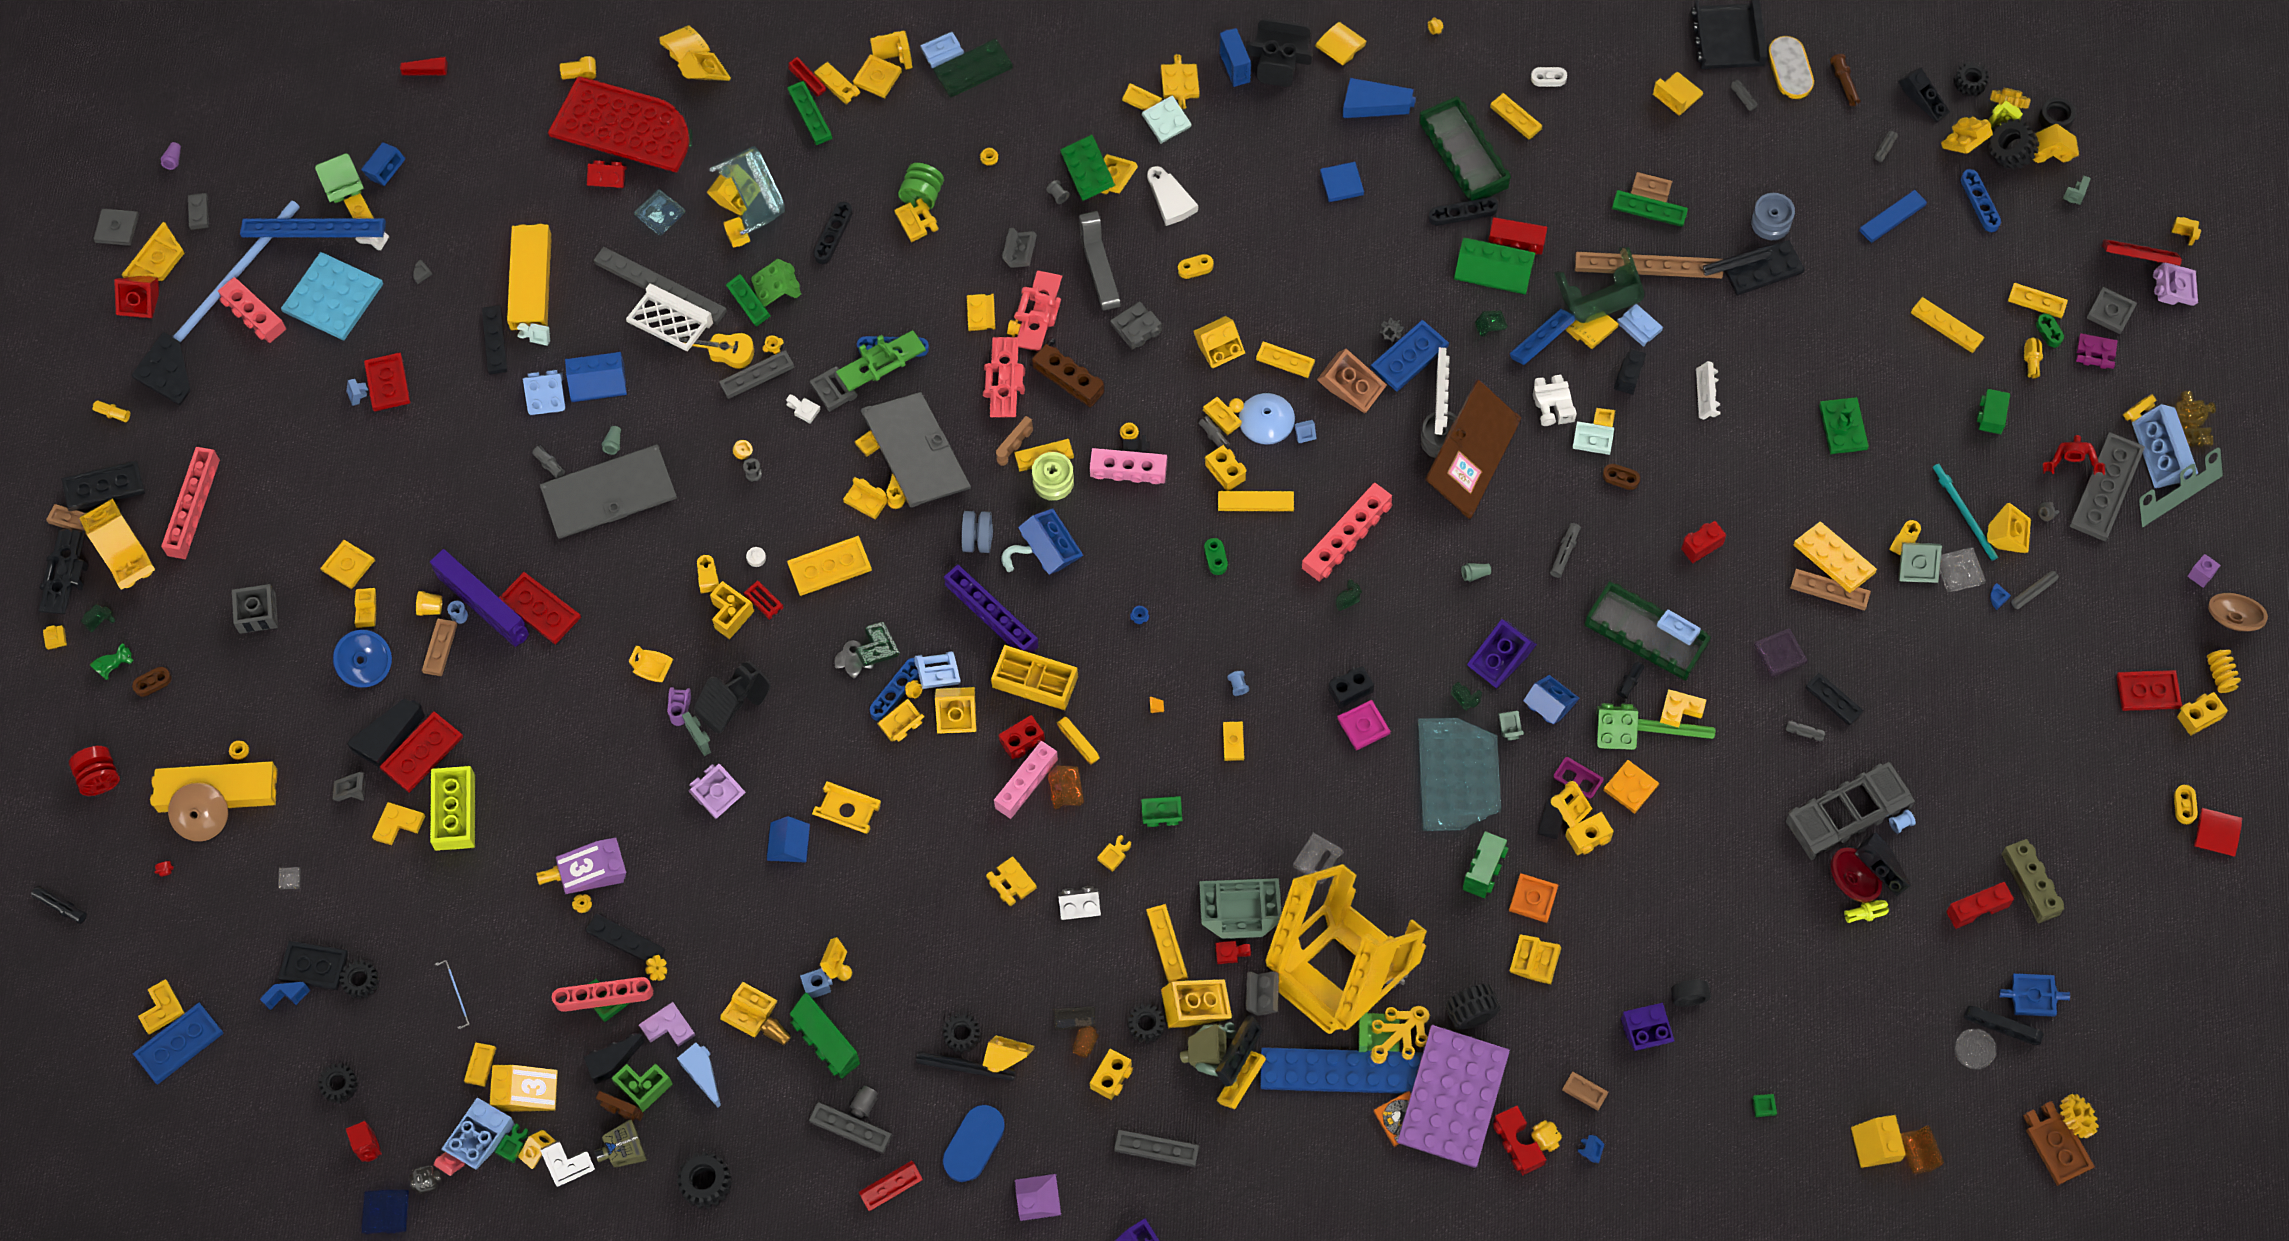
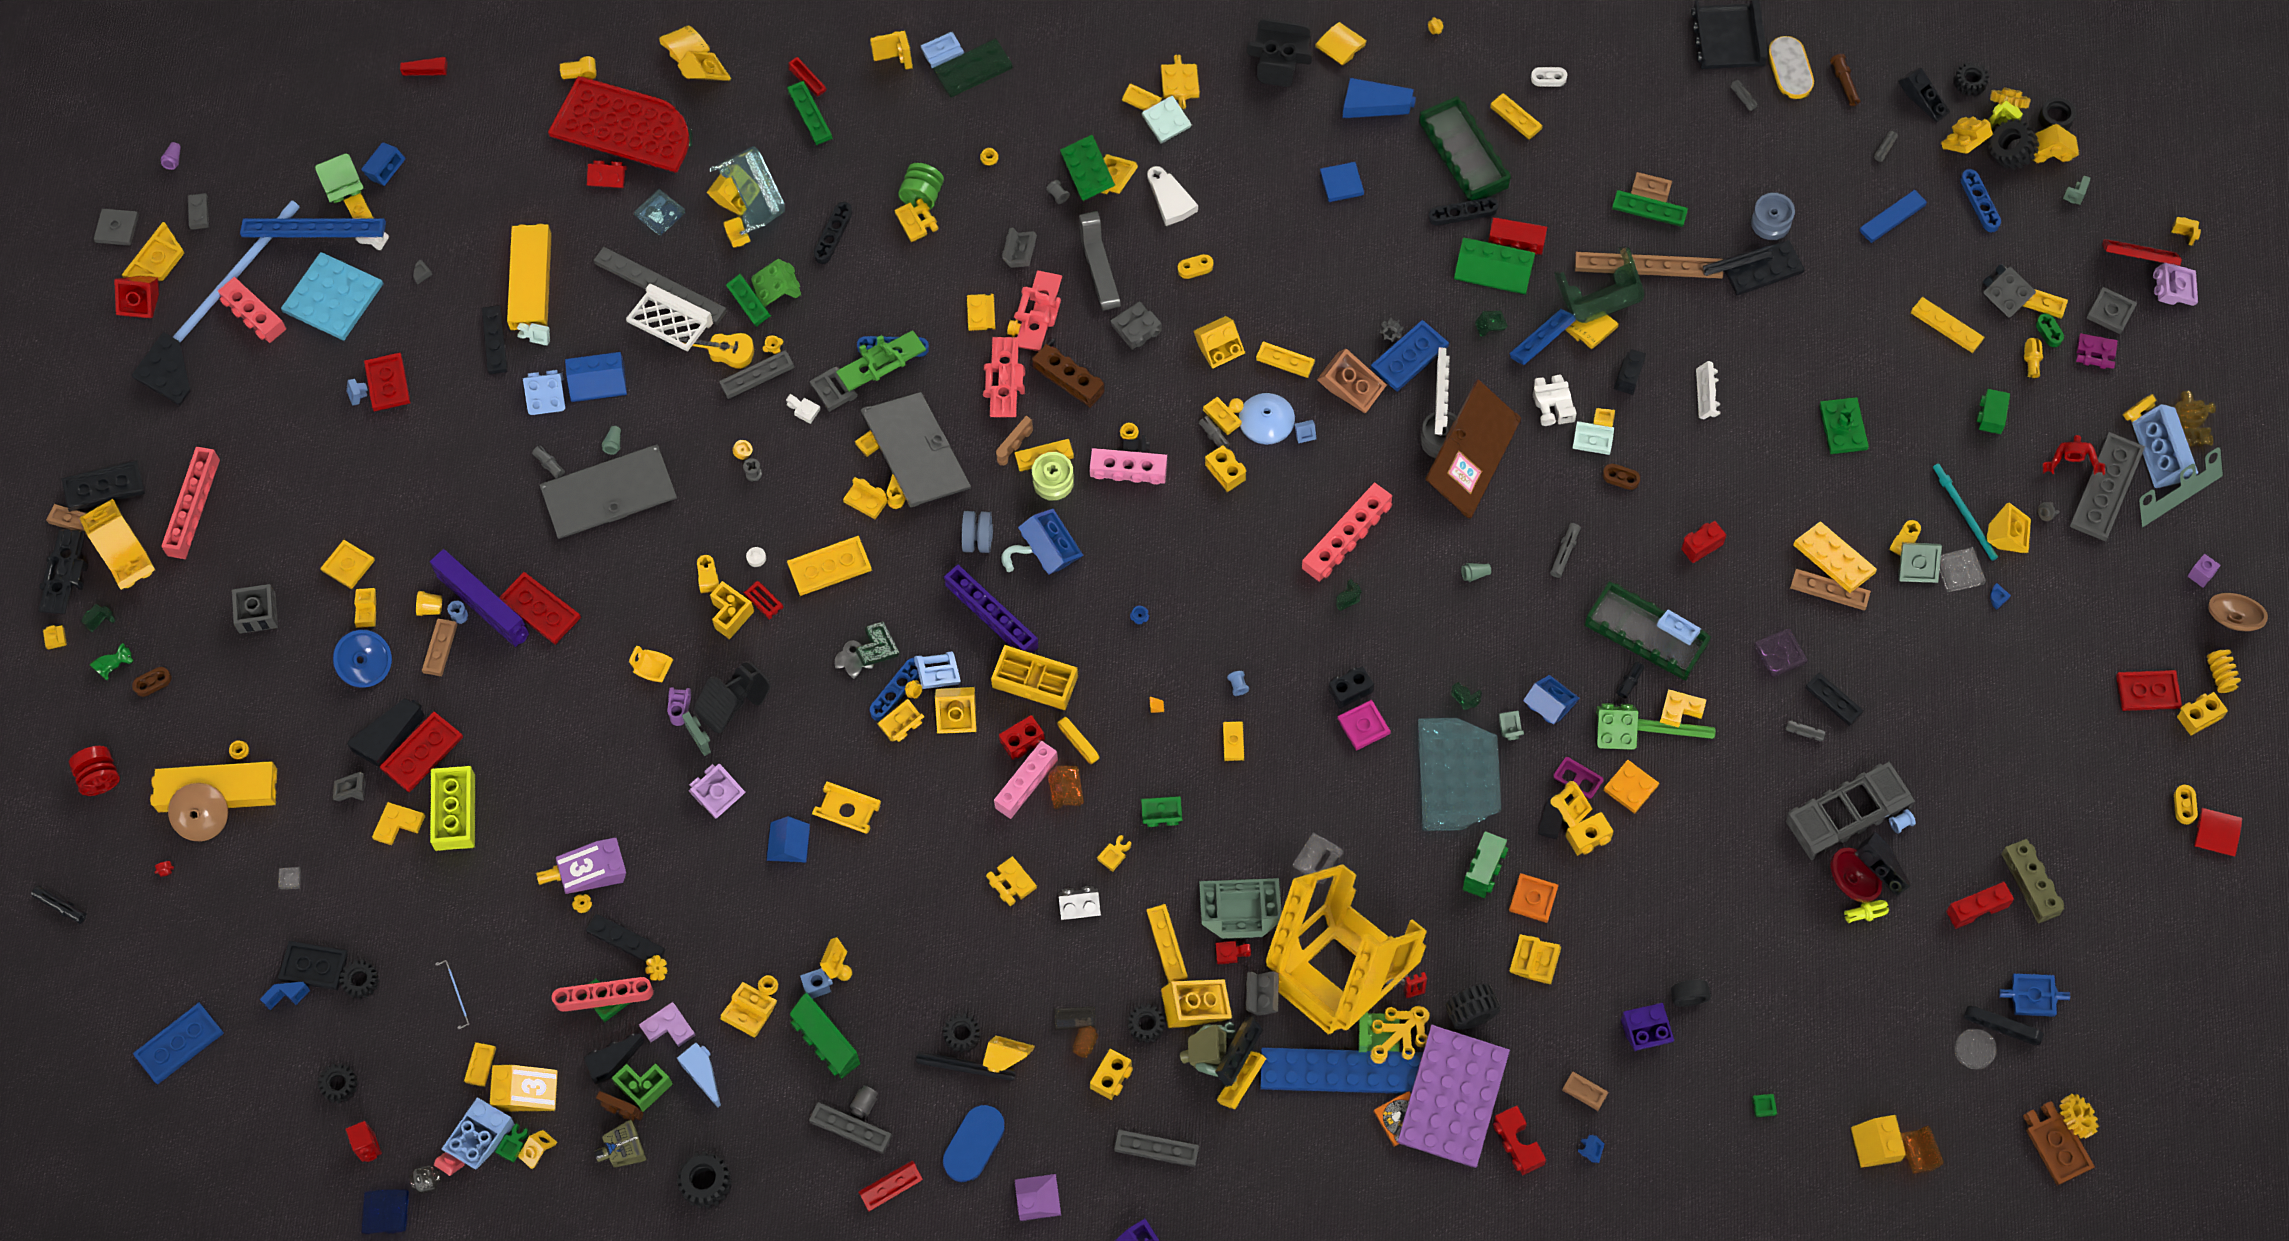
yellow axle [93,401,130,422] -> none
yellow plate [138,979,185,1035] -> none
plate [540,1140,595,1187] -> none
pearl gold cone [760,1017,791,1046] -> none
yellow plate [814,62,860,104] -> none
yellow plate [853,54,902,98] -> none
green plate [1204,538,1228,575] -> none
yellow tile [1218,491,1294,511] -> none
blue window [1220,28,1251,87] -> none
dark purple slope [1467,619,1537,688] -> none
yellow head [1531,1120,1562,1152] -> none
light blue plate [1617,304,1663,347] -> none
yellow bracket [1653,72,1703,116] -> none
dark grey axle [2011,571,2059,609] -> none
none -> yellow plate [758,976,778,995]
none -> red tile [1404,972,1427,998]
none -> dark grey plate [1983,264,2036,318]

